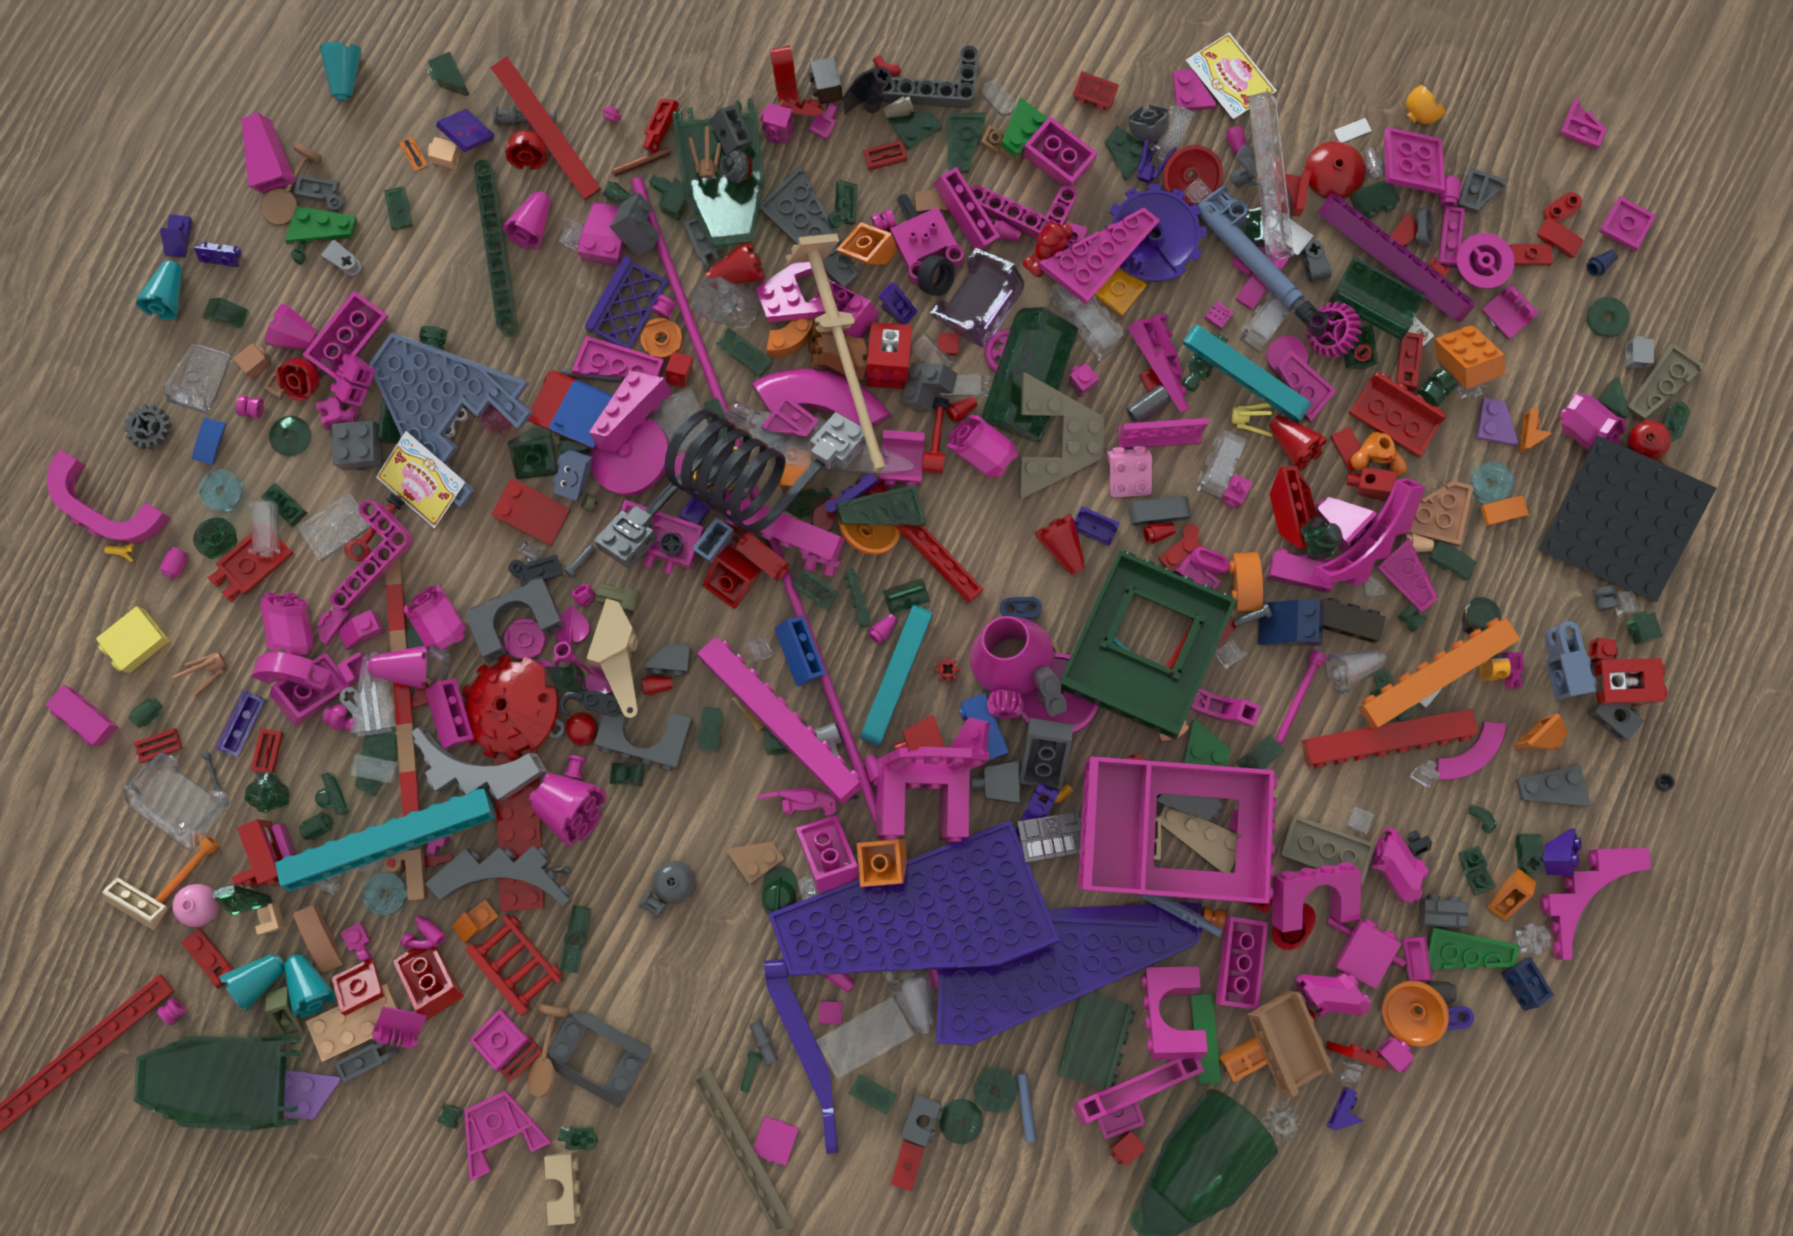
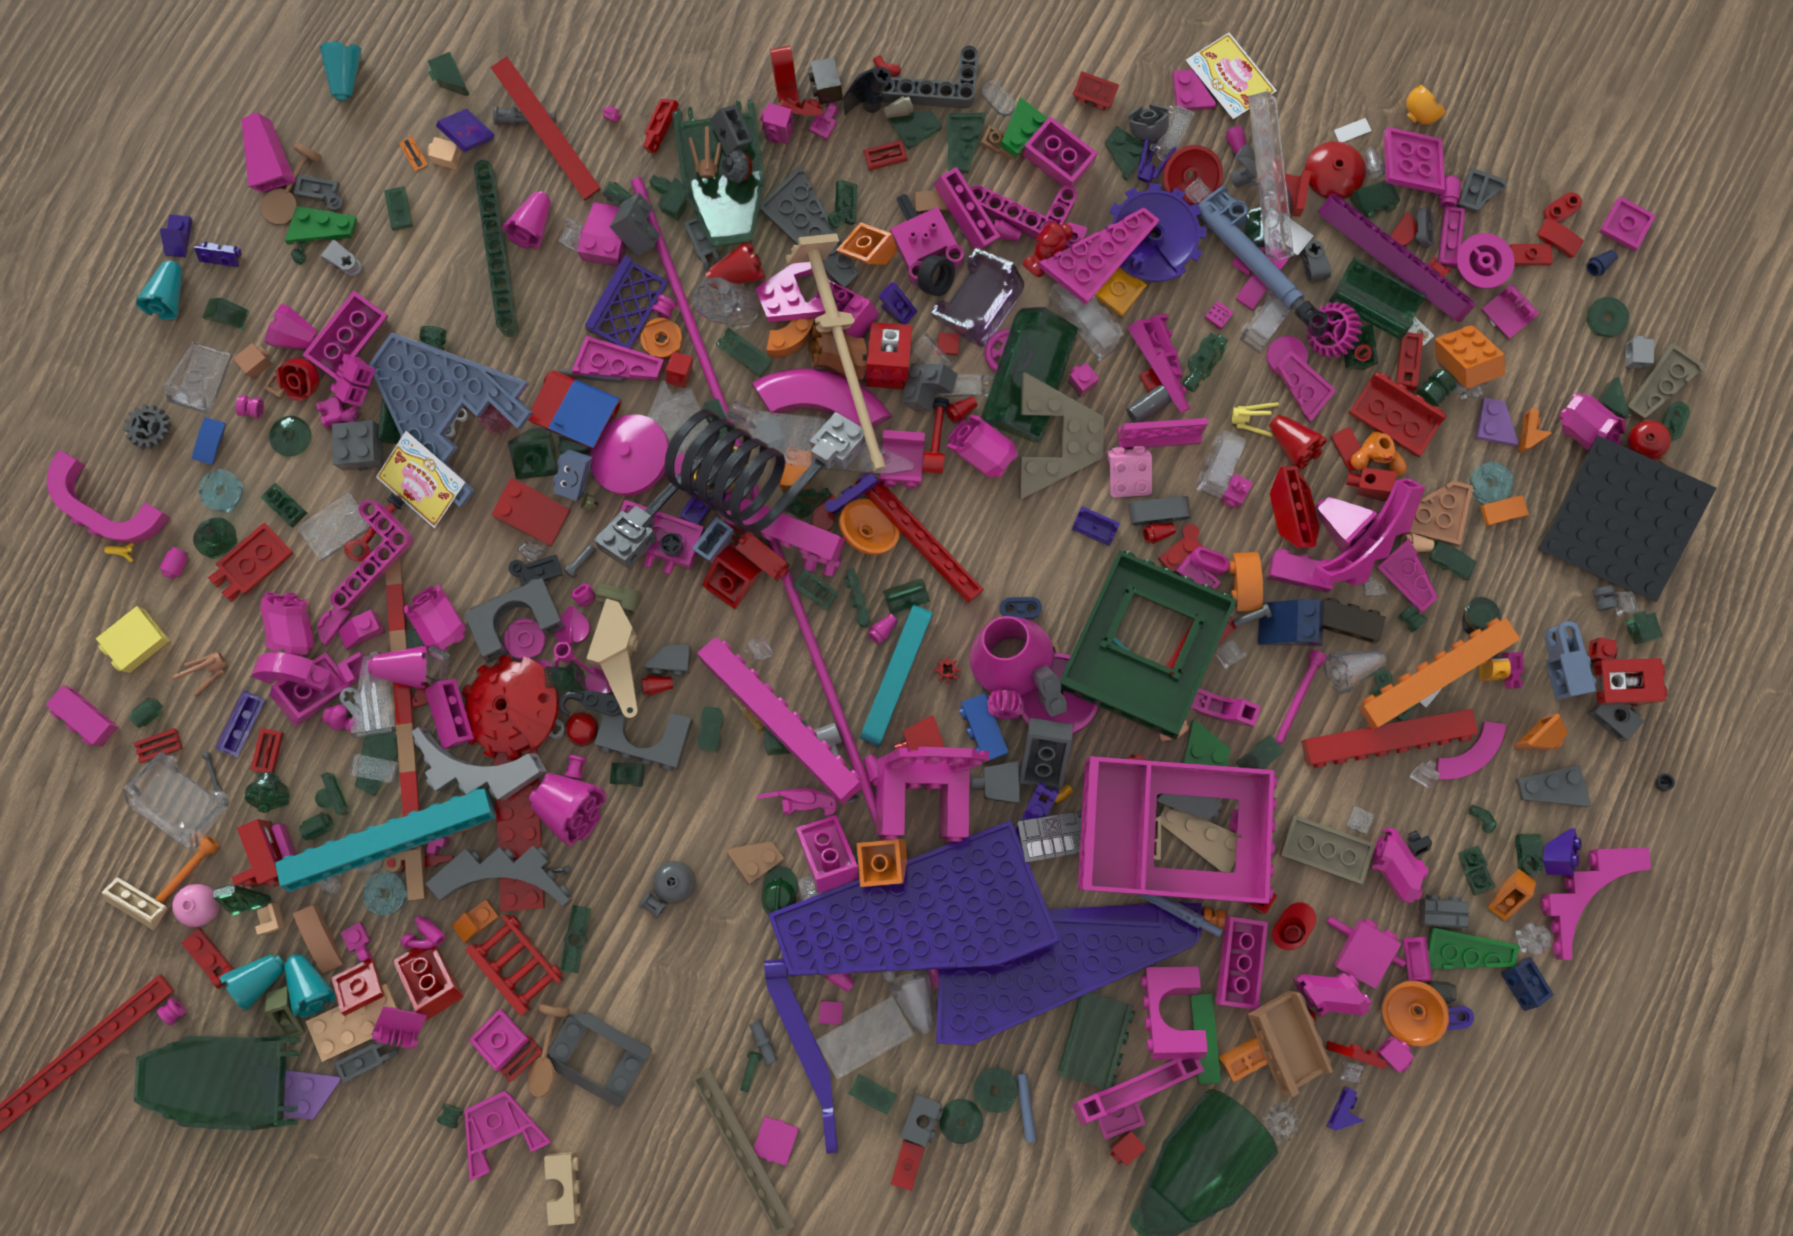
clear brick [248,501,279,557] -> none
red cylinder [505,130,547,170] -> none
clear green hips [557,1125,598,1151] -> none
dark pink wedge [589,371,672,452] -> none
copper bar [612,147,671,176] -> none
dark pink wing [761,395,819,438] -> none
blue brick [774,616,826,687] -> none
clear green wing [835,485,926,526] -> none
dark pink wheel [871,209,897,231] -> none
dark pink wing [950,718,990,765] -> none
red cone [1034,514,1085,575] -> none
teal beam [1182,325,1311,422] -> none
dark pink arch [1272,862,1362,932] -> none
clear green plate [1301,517,1342,559] -> none
dark pink wing [1559,98,1607,150] -> none

